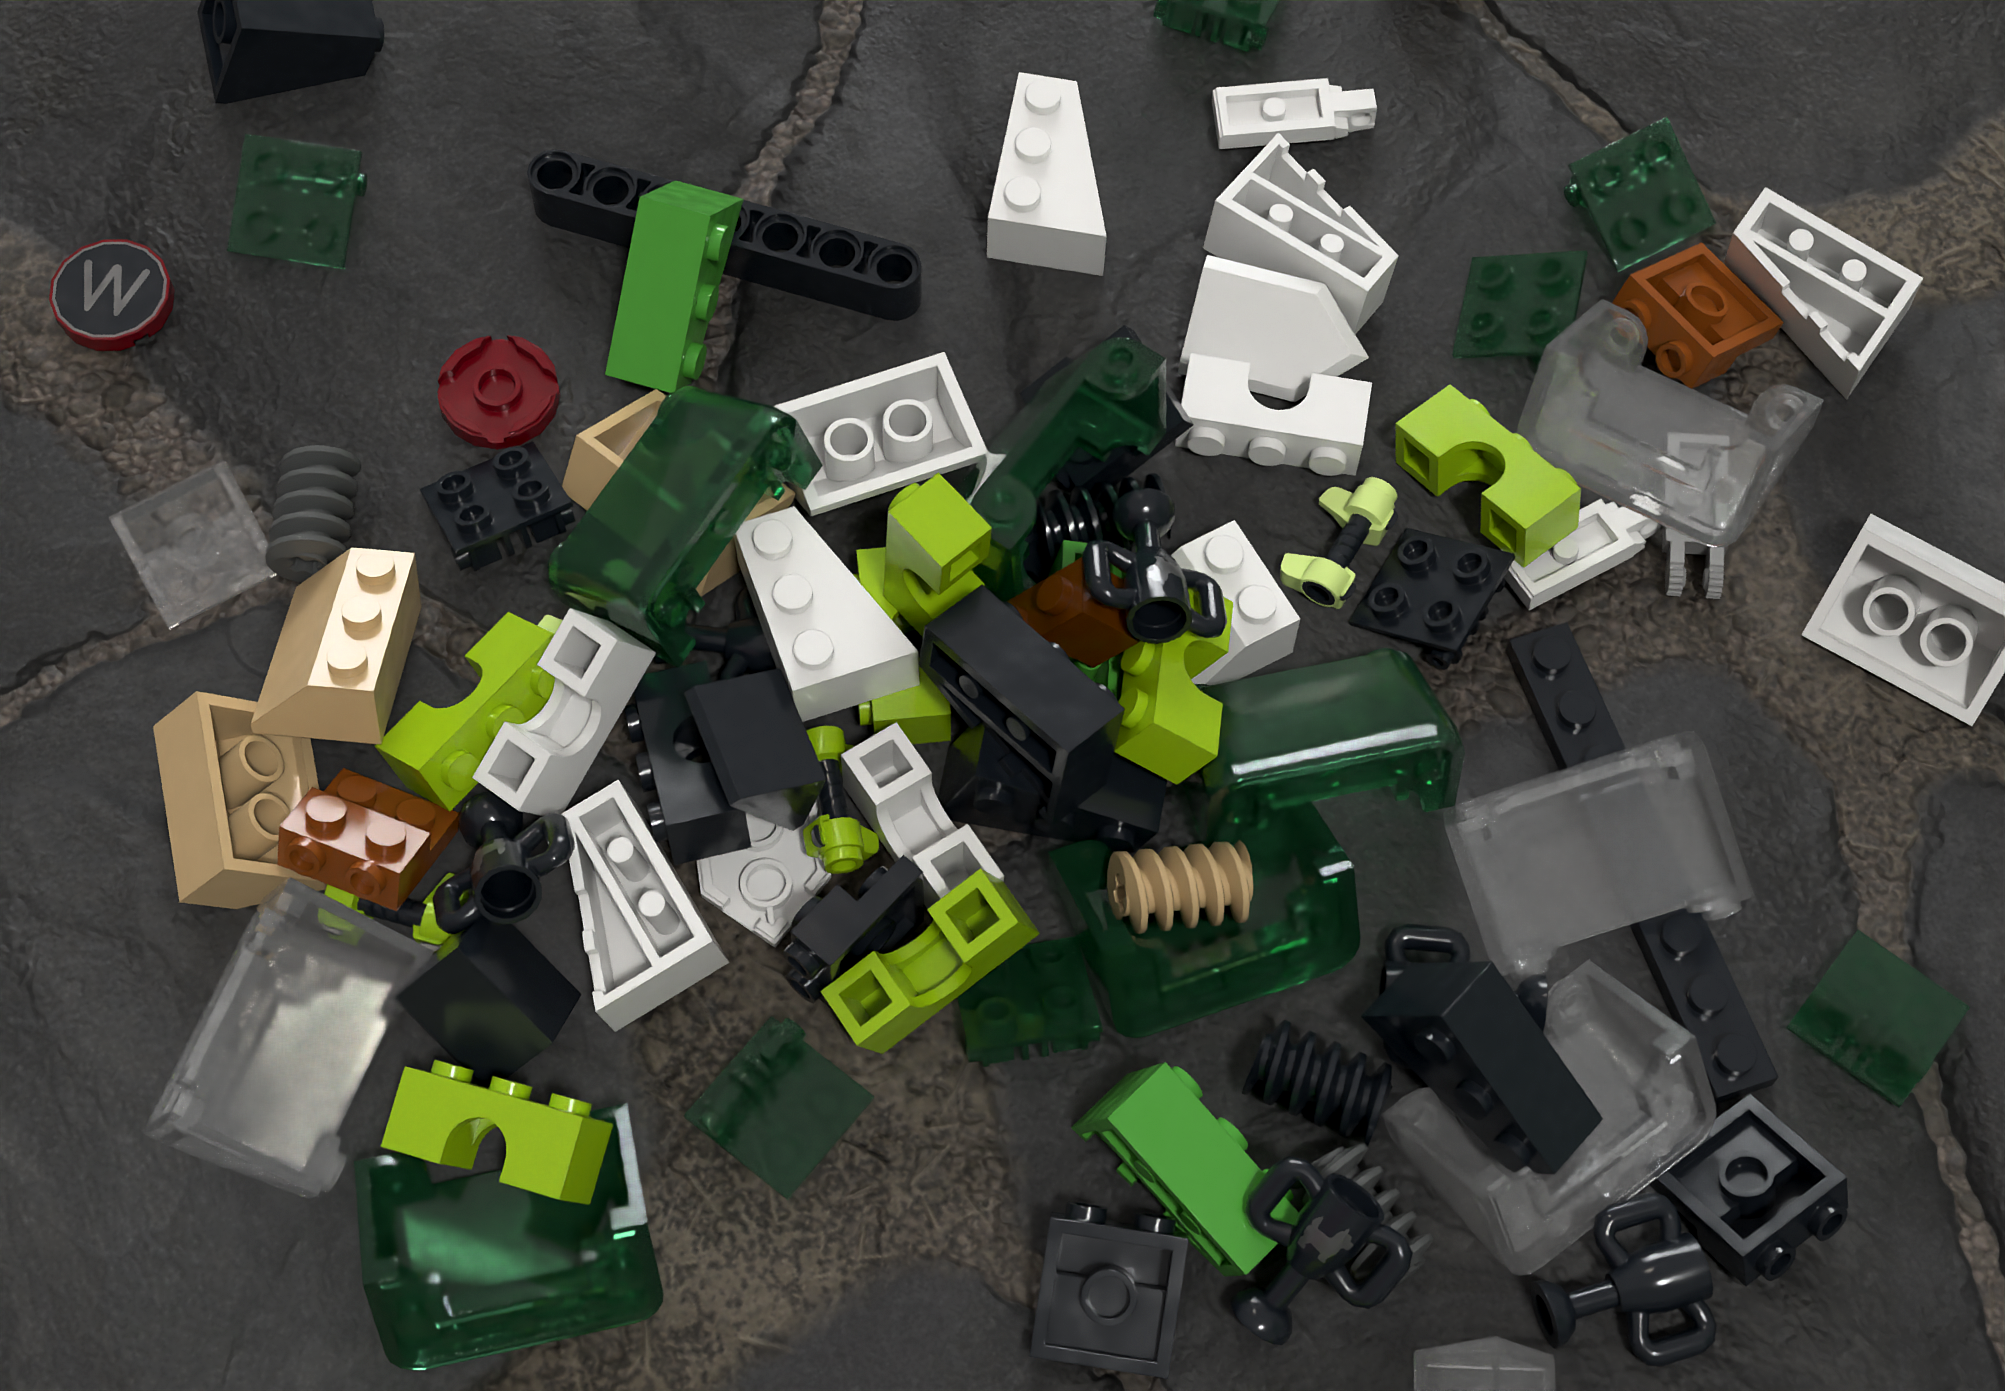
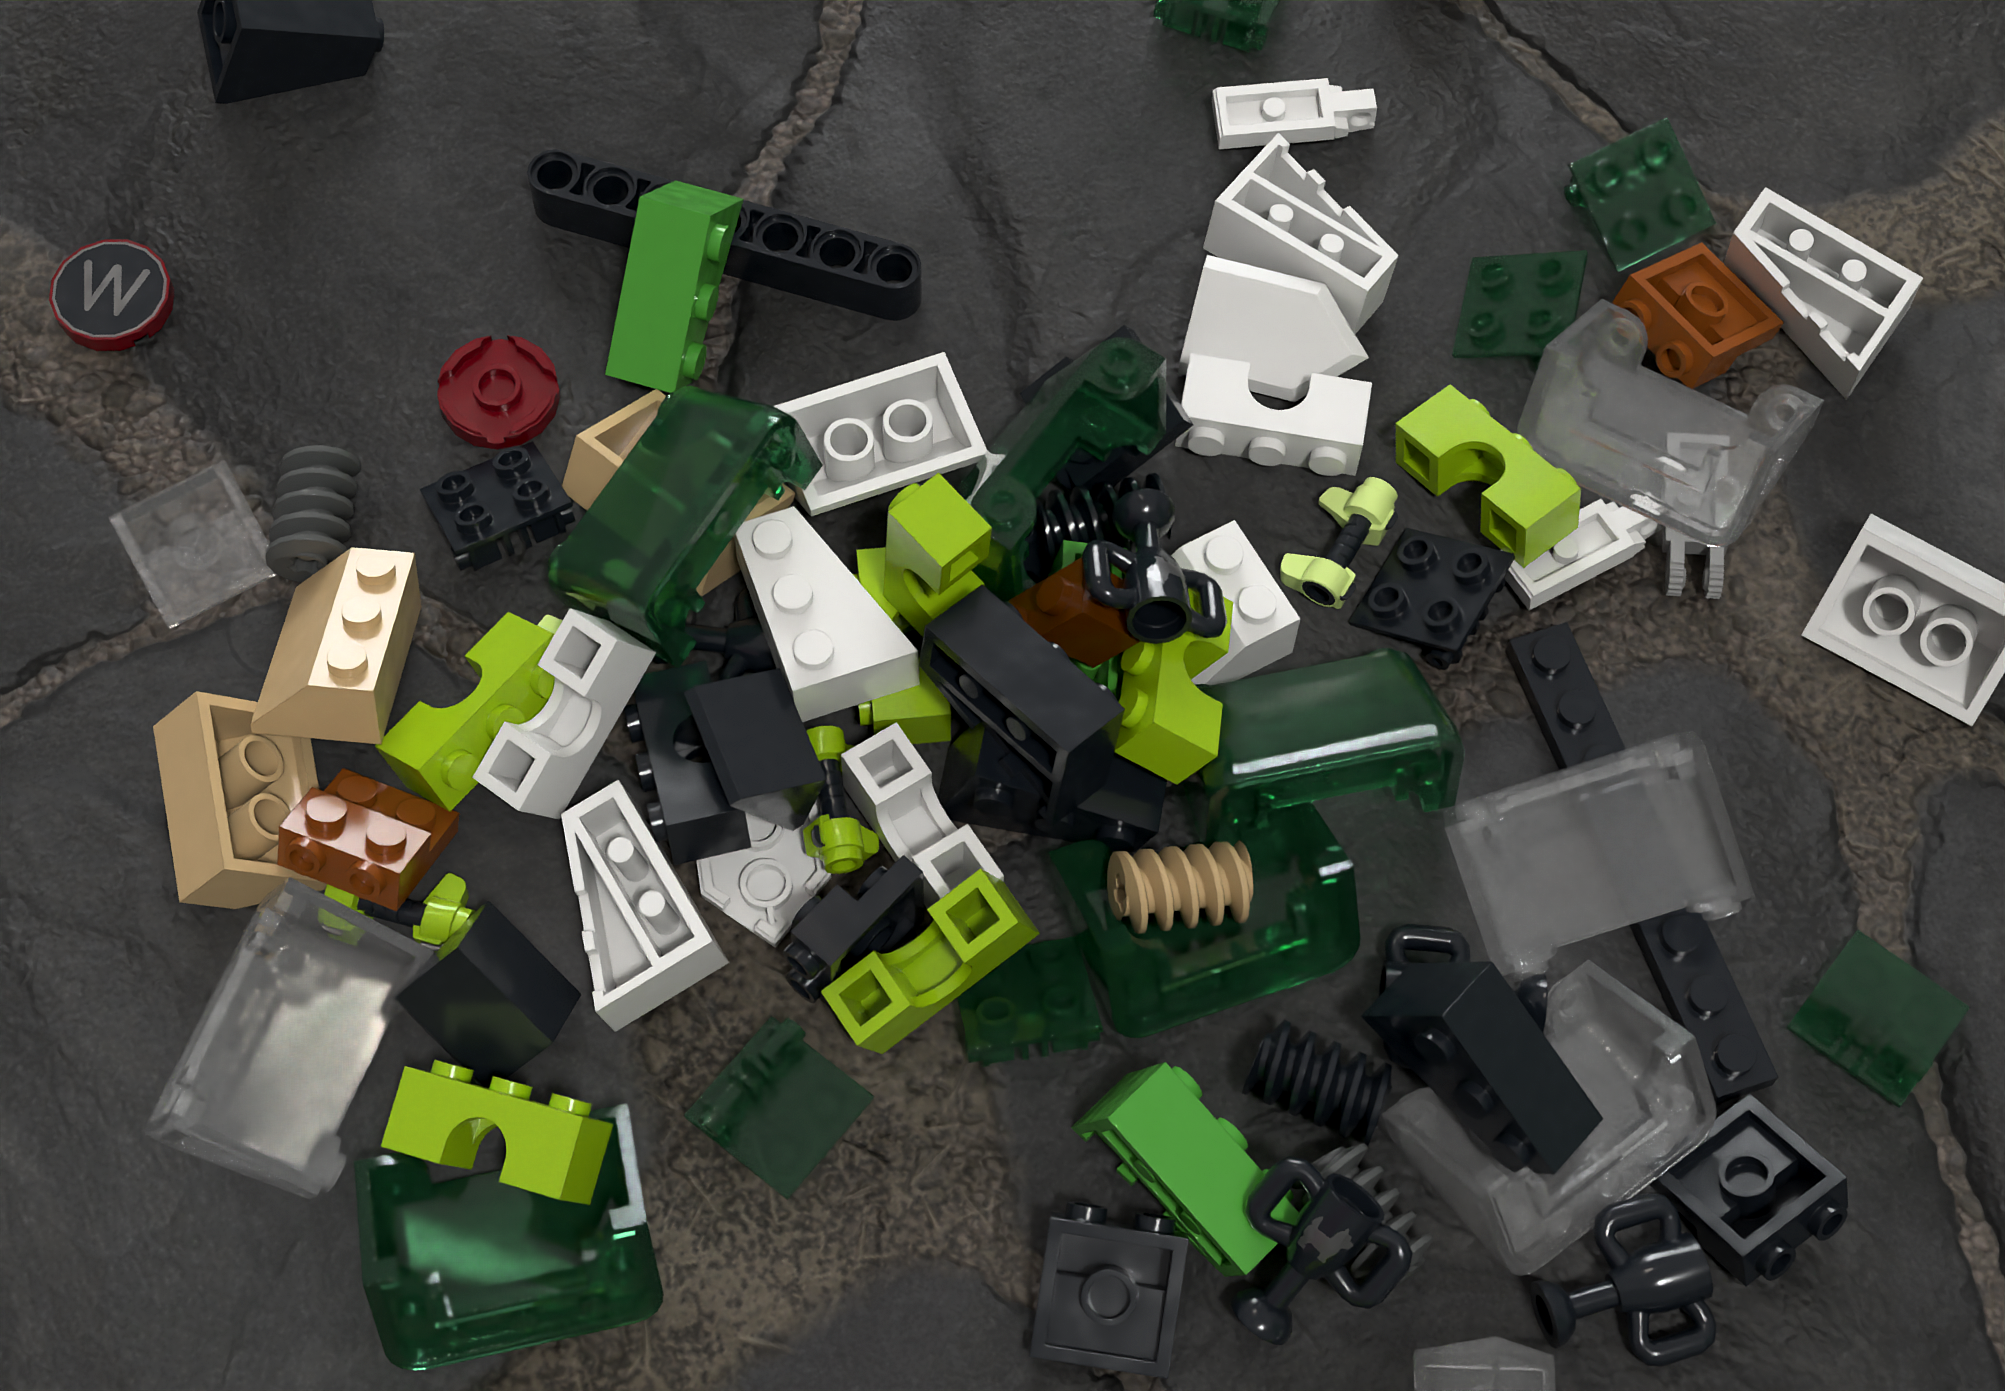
clear green hinge [227,133,368,269] -> none
black piece [432,792,575,935] -> none
white wedge [987,72,1107,276] -> none

